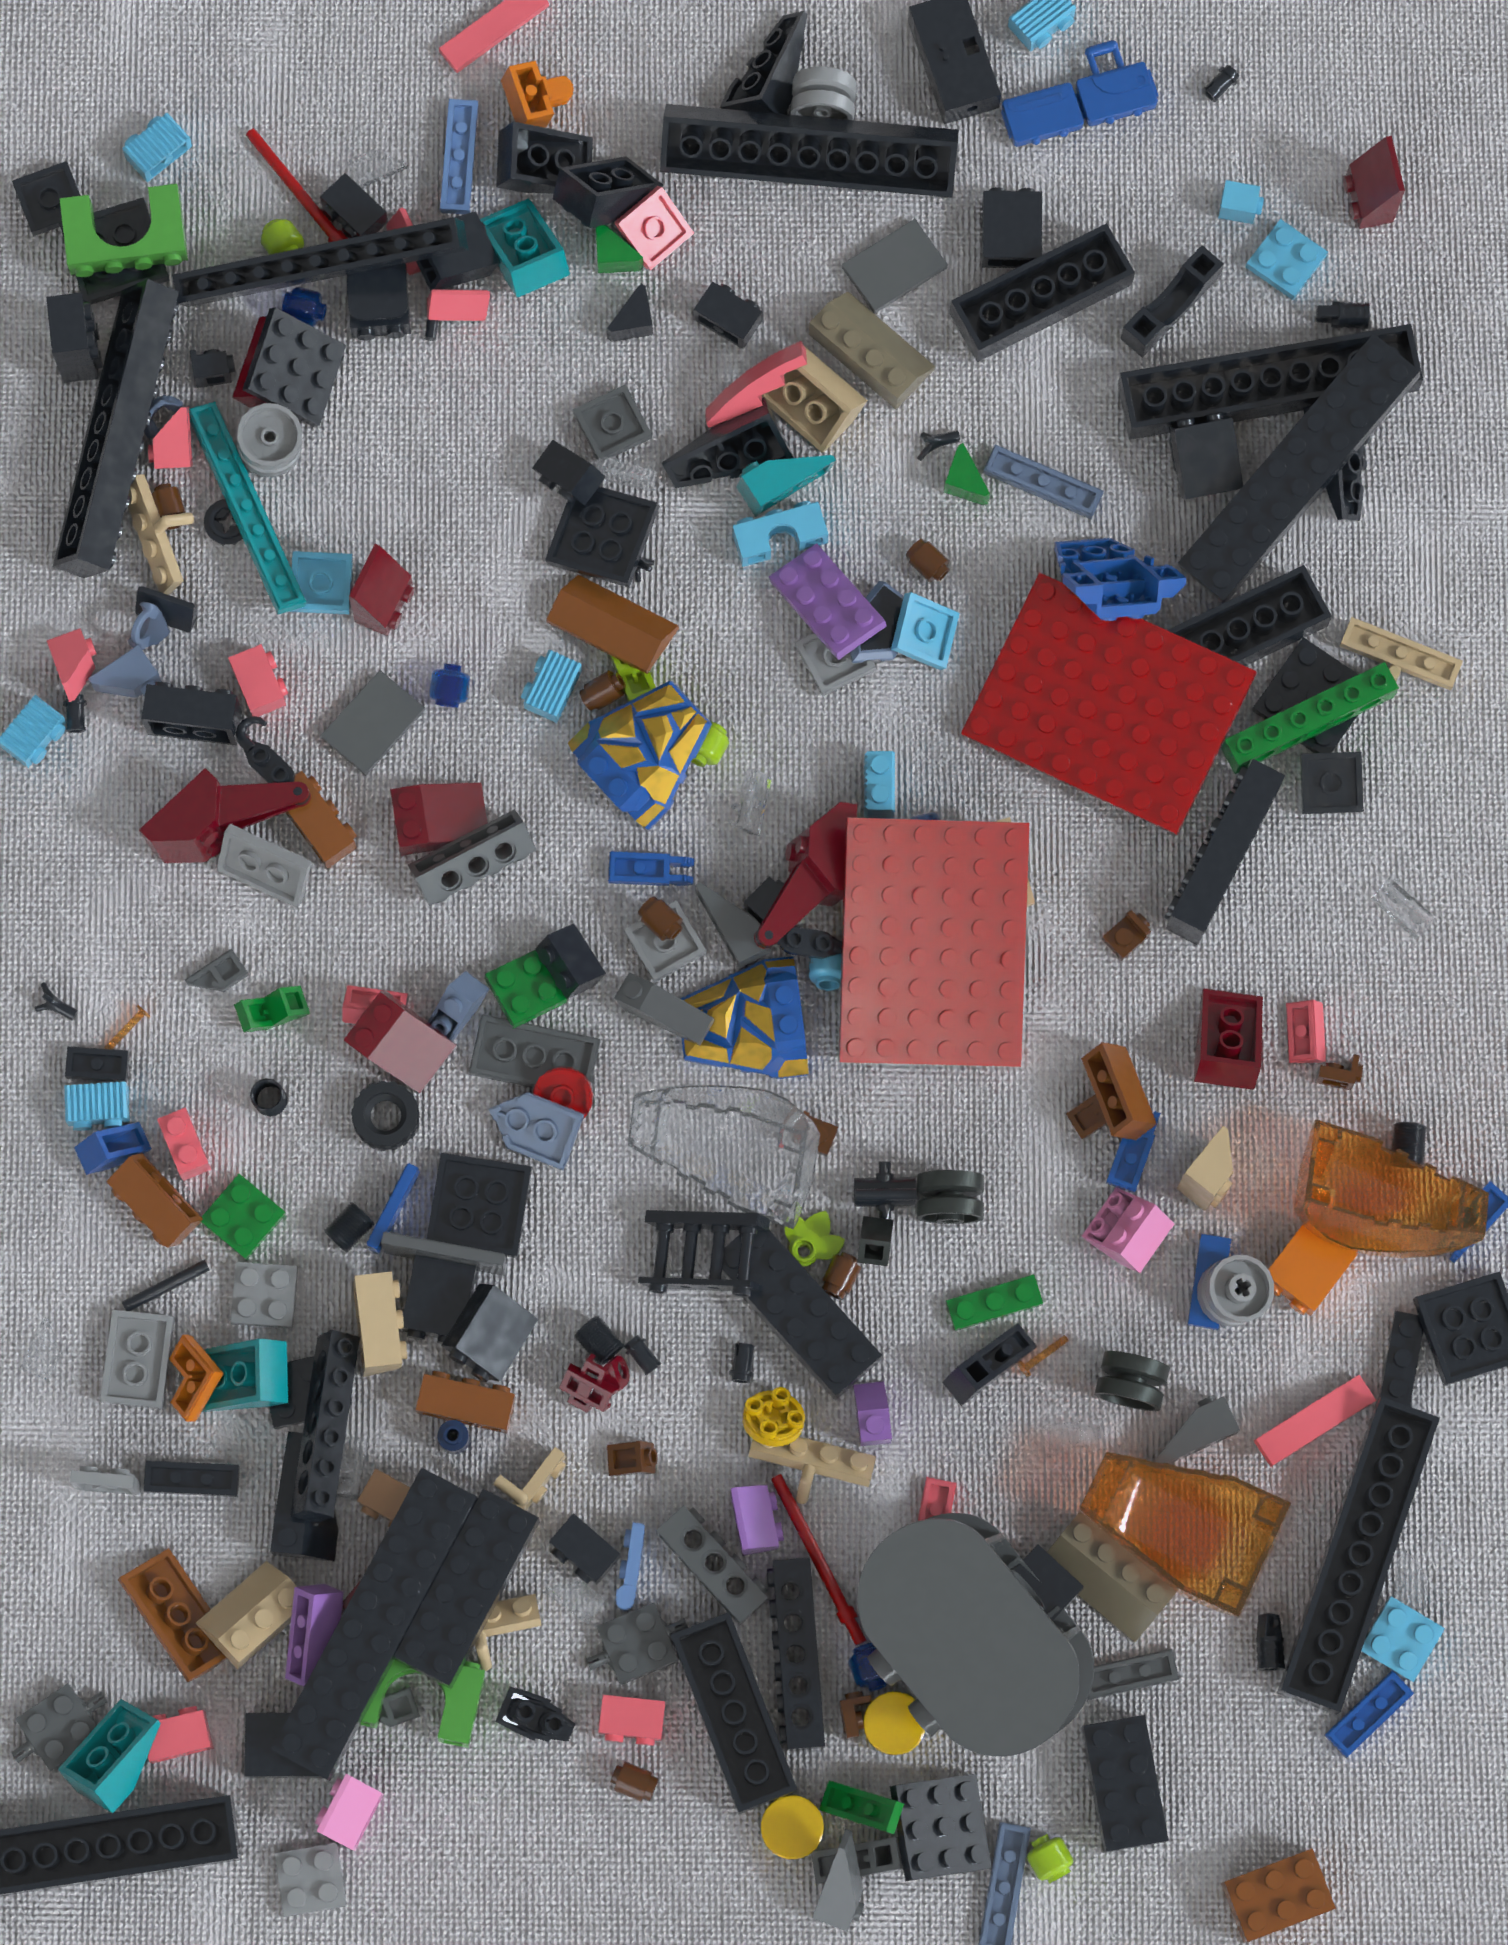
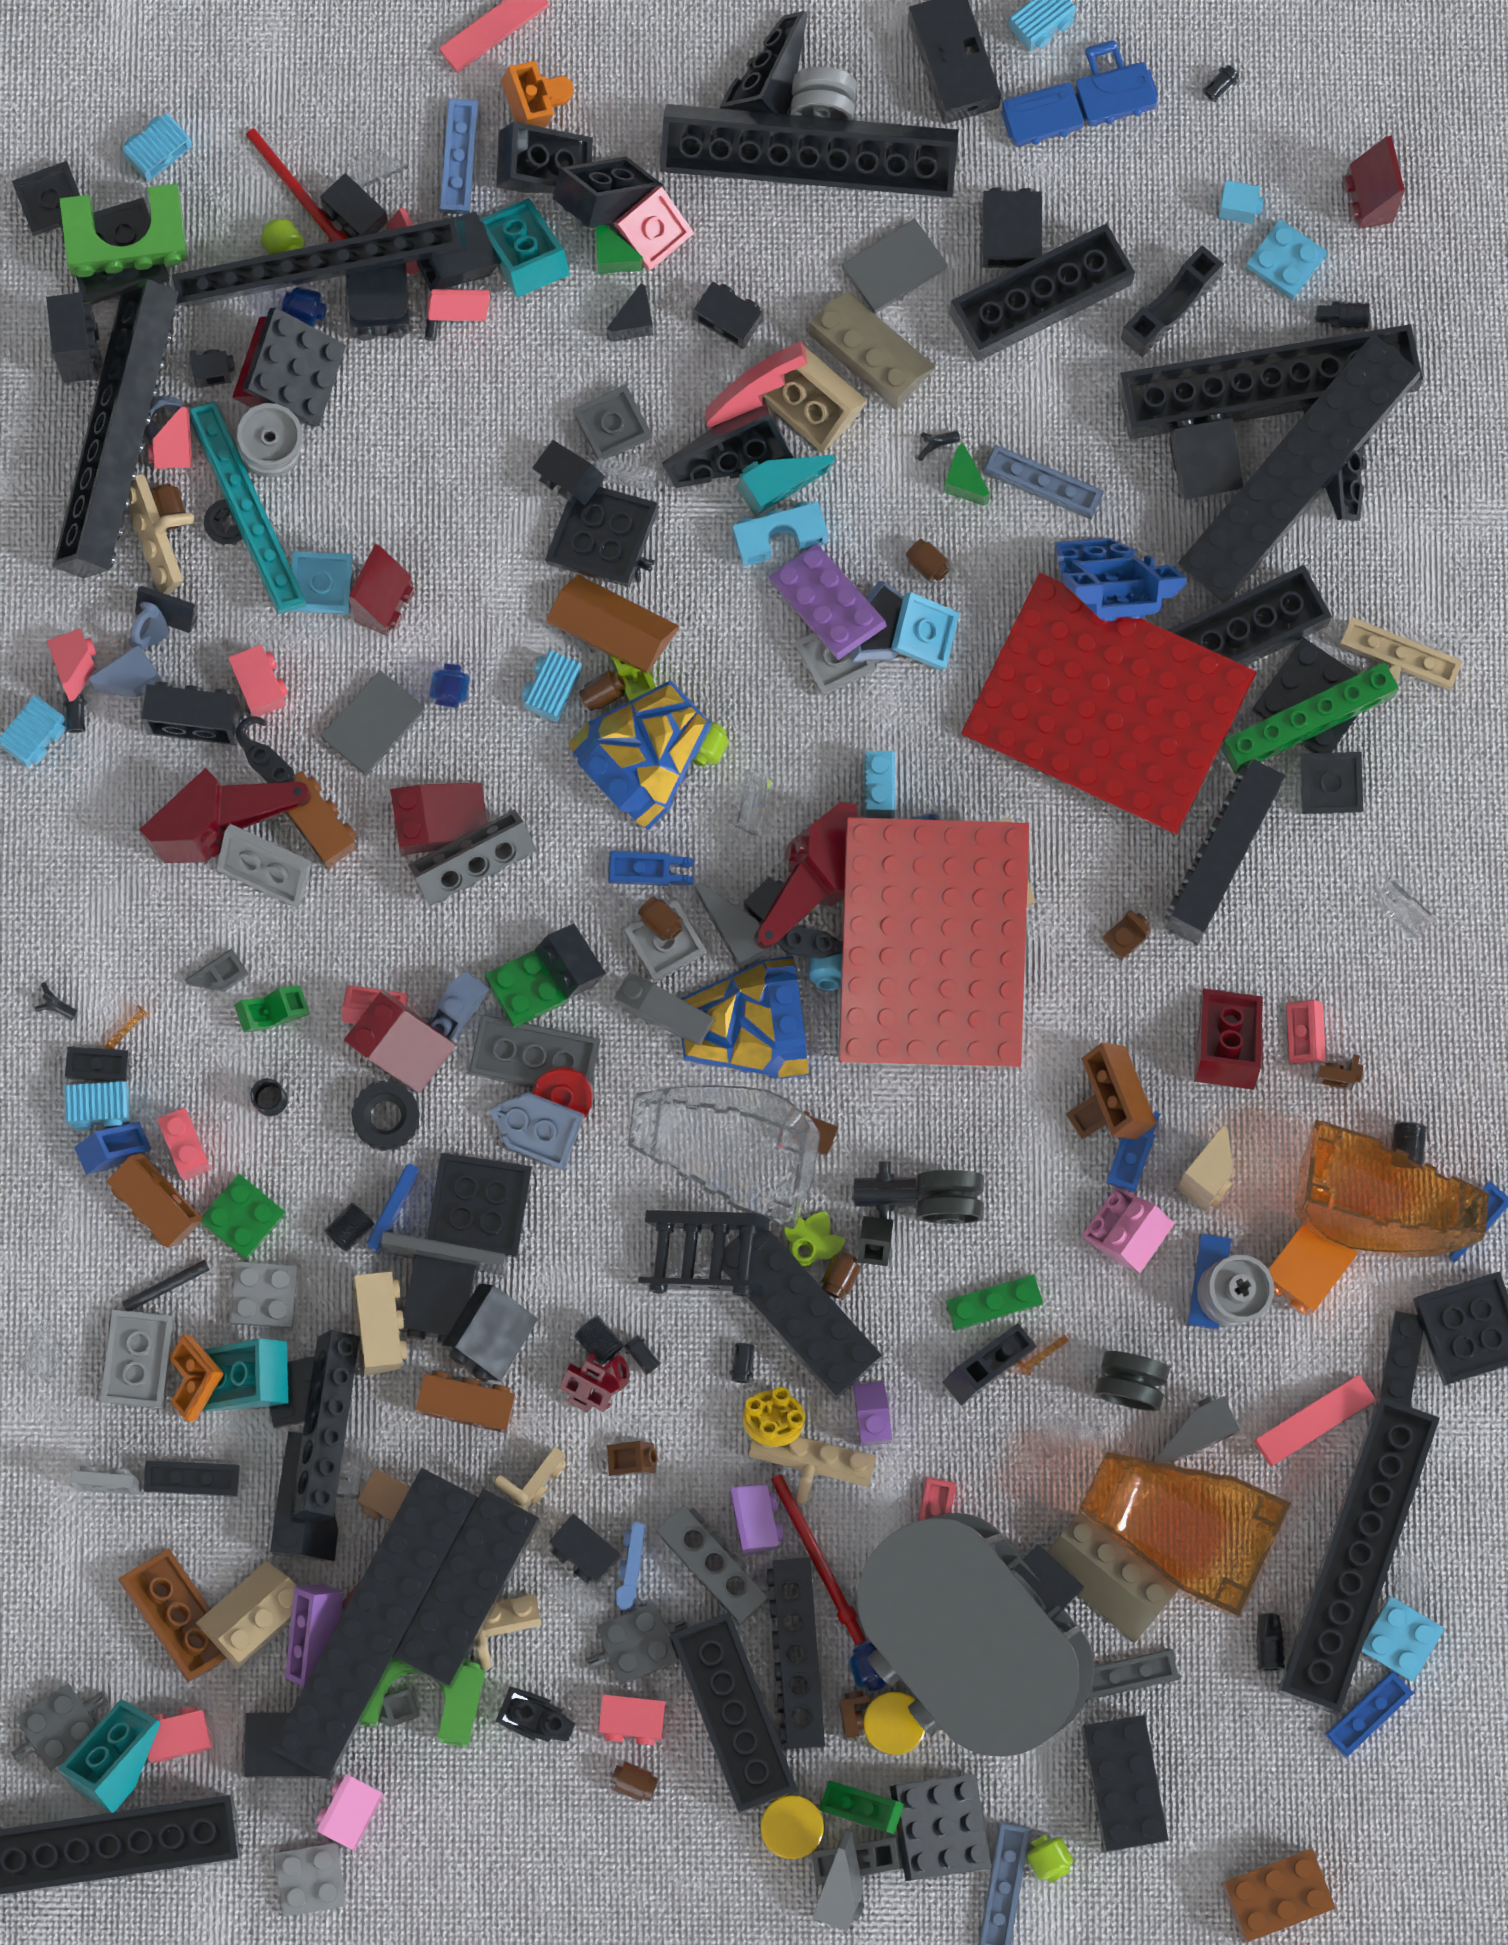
dark blue brick [437,1420,470,1455] -> none

